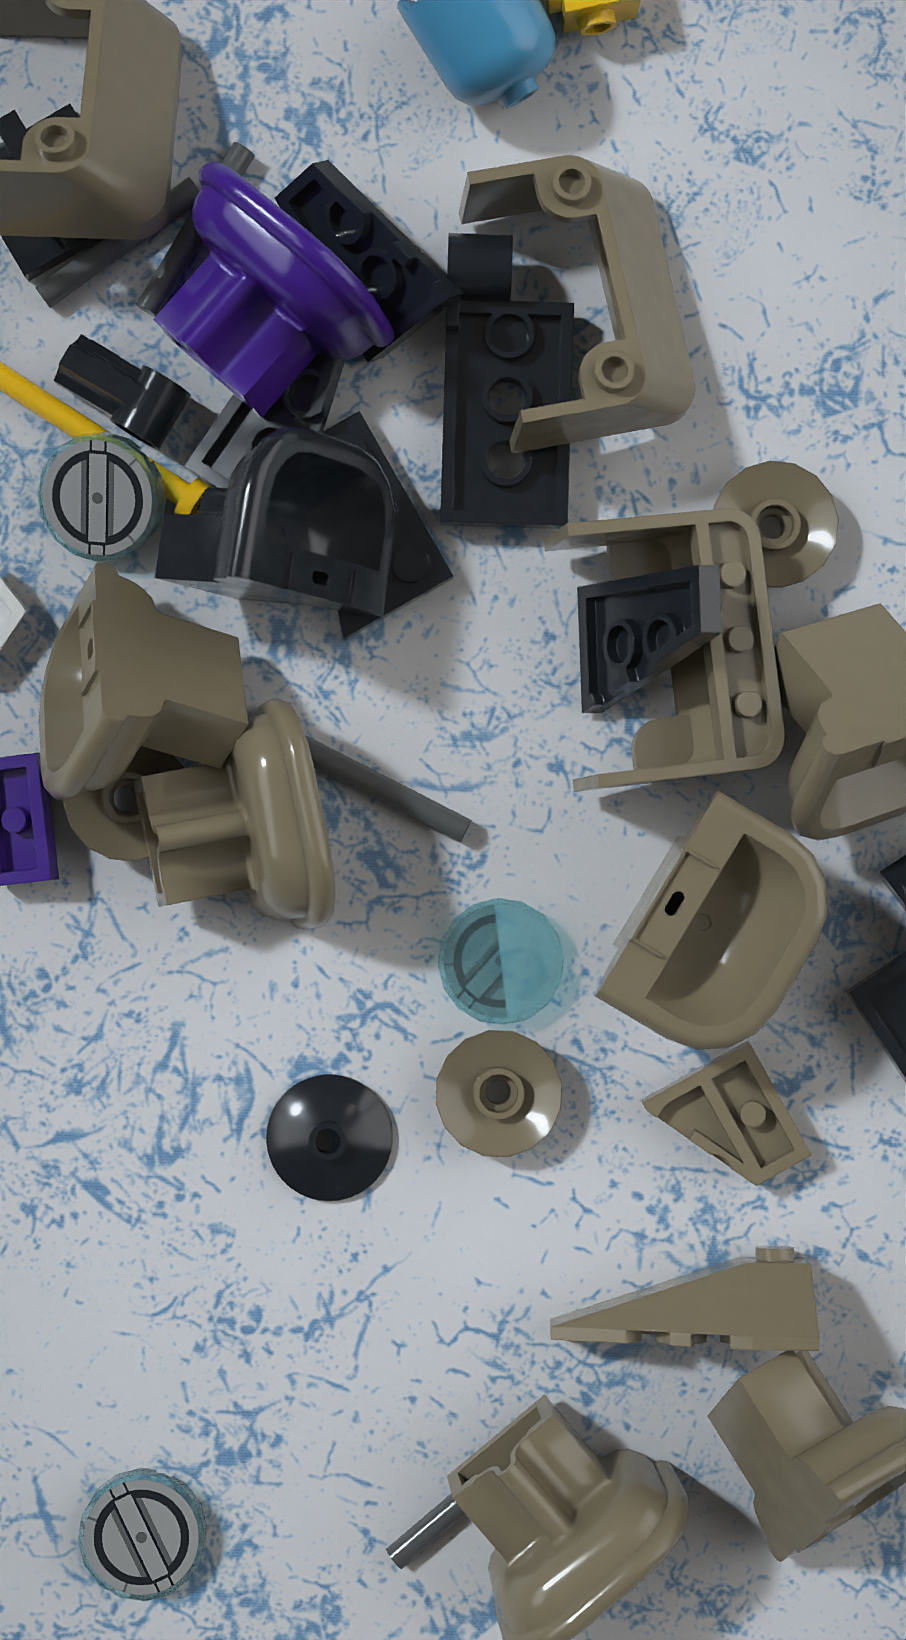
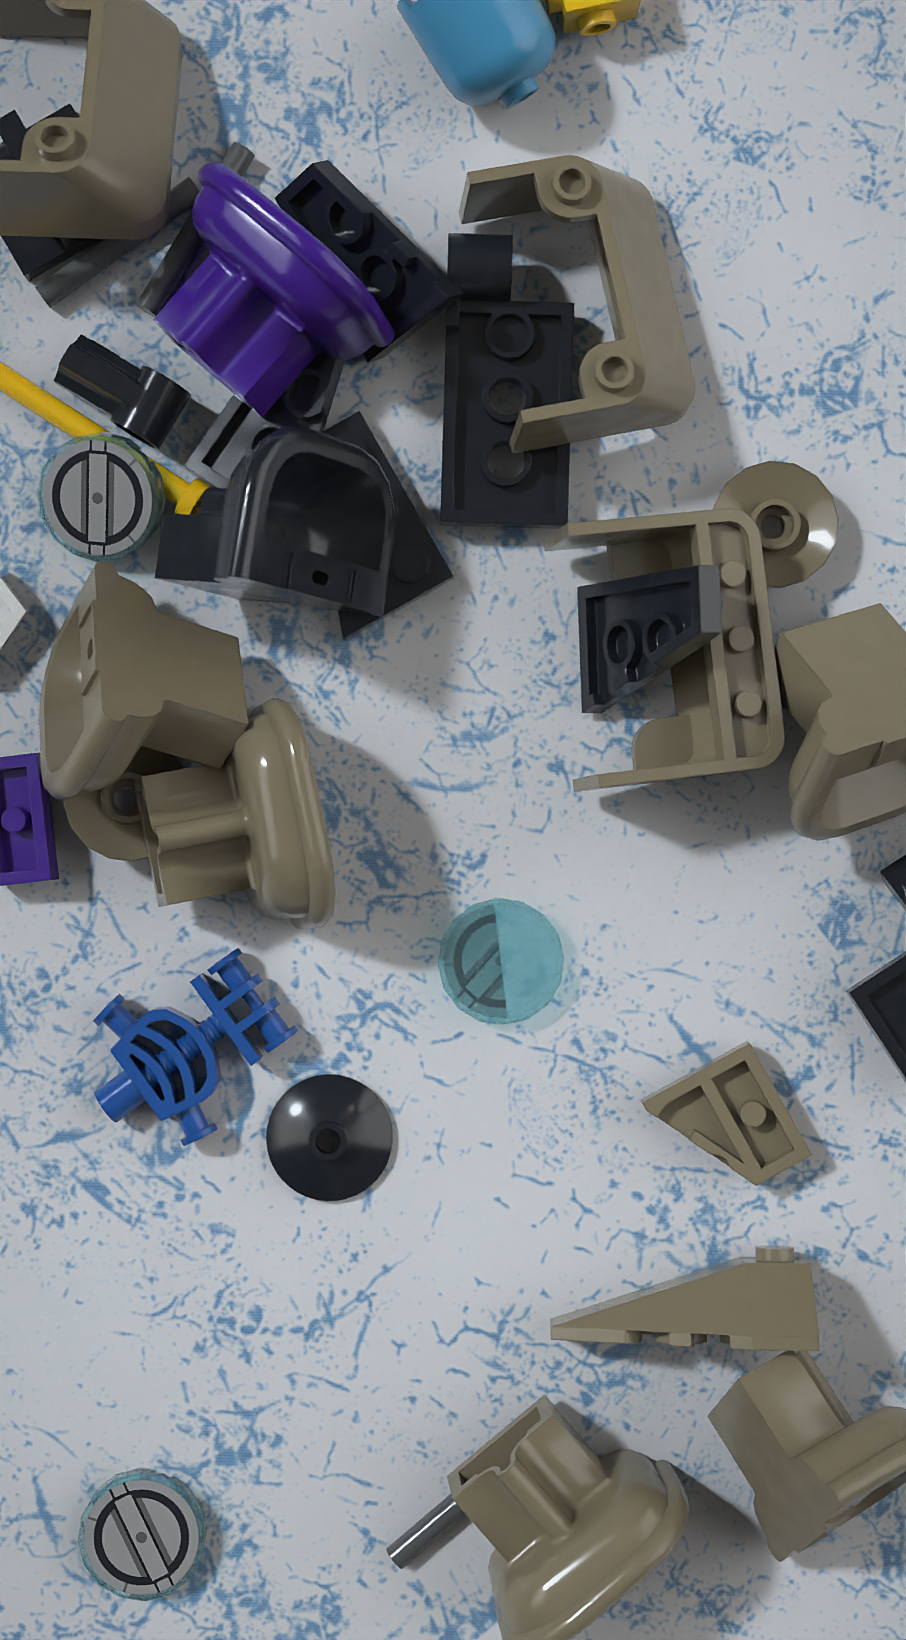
dark grey bar [306,735,472,842] -> none
dark tan dish [436,1030,562,1157] -> none
dark tan piece [595,790,828,1050] -> none
none -> blue piece [93,948,299,1146]

